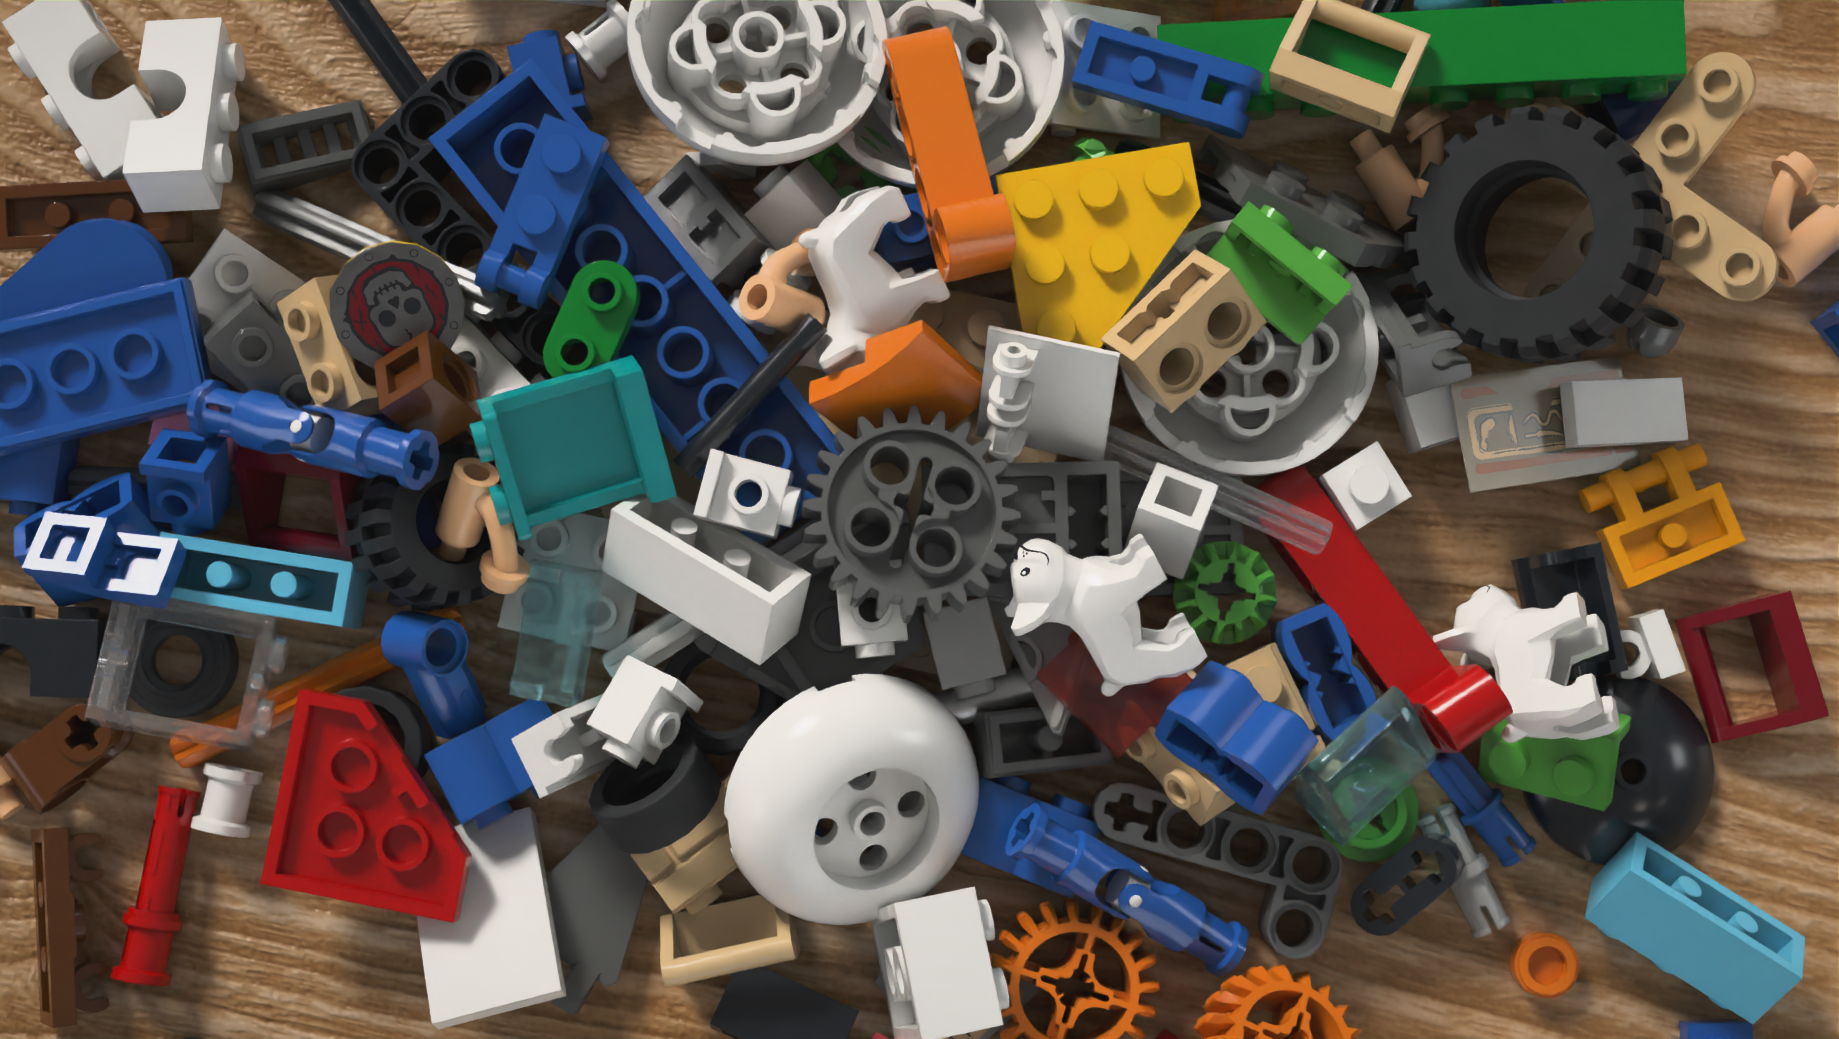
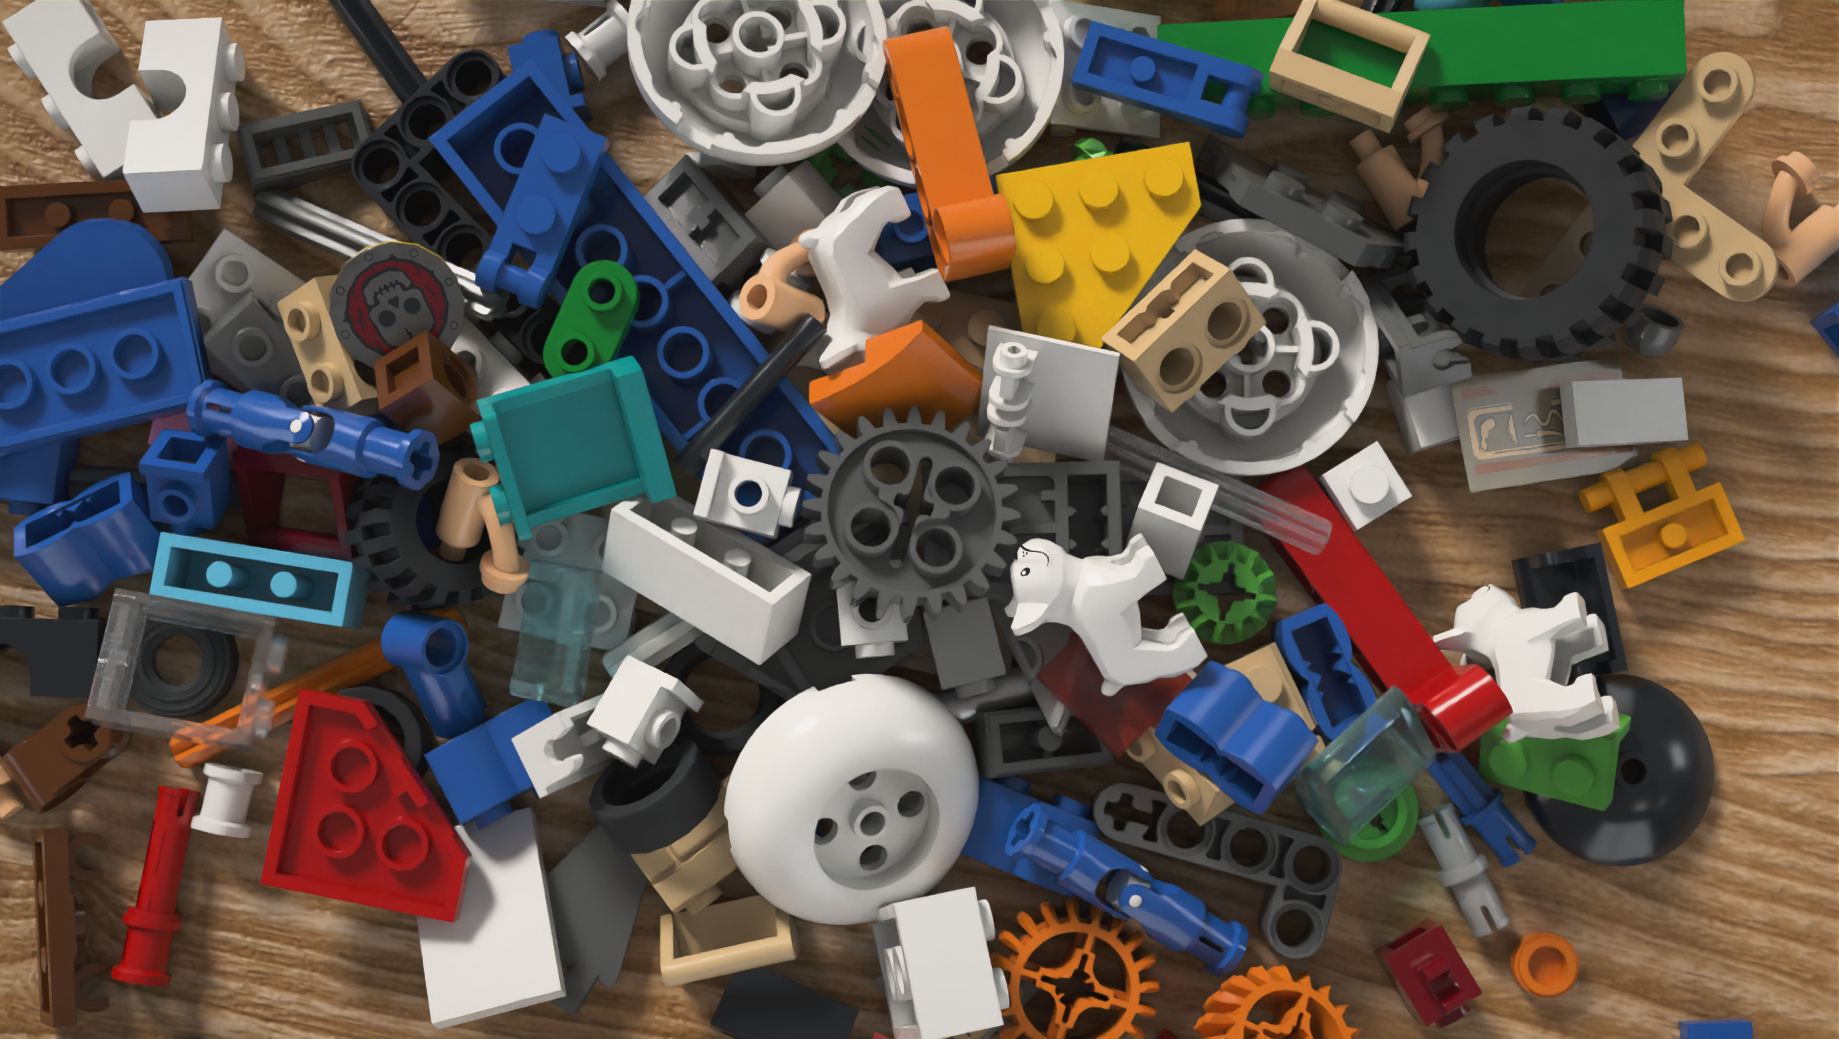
blue slope [22,512,187,609] -> none
bright green bracket [1207,201,1353,345] -> none
black beam [1350,833,1463,936] -> none
medium azure brick [1585,832,1805,1024] -> none
white tile [1616,609,1686,679] -> none
dark red tile [1674,590,1829,743] -> none
none -> dark red brick [1373,919,1482,1028]

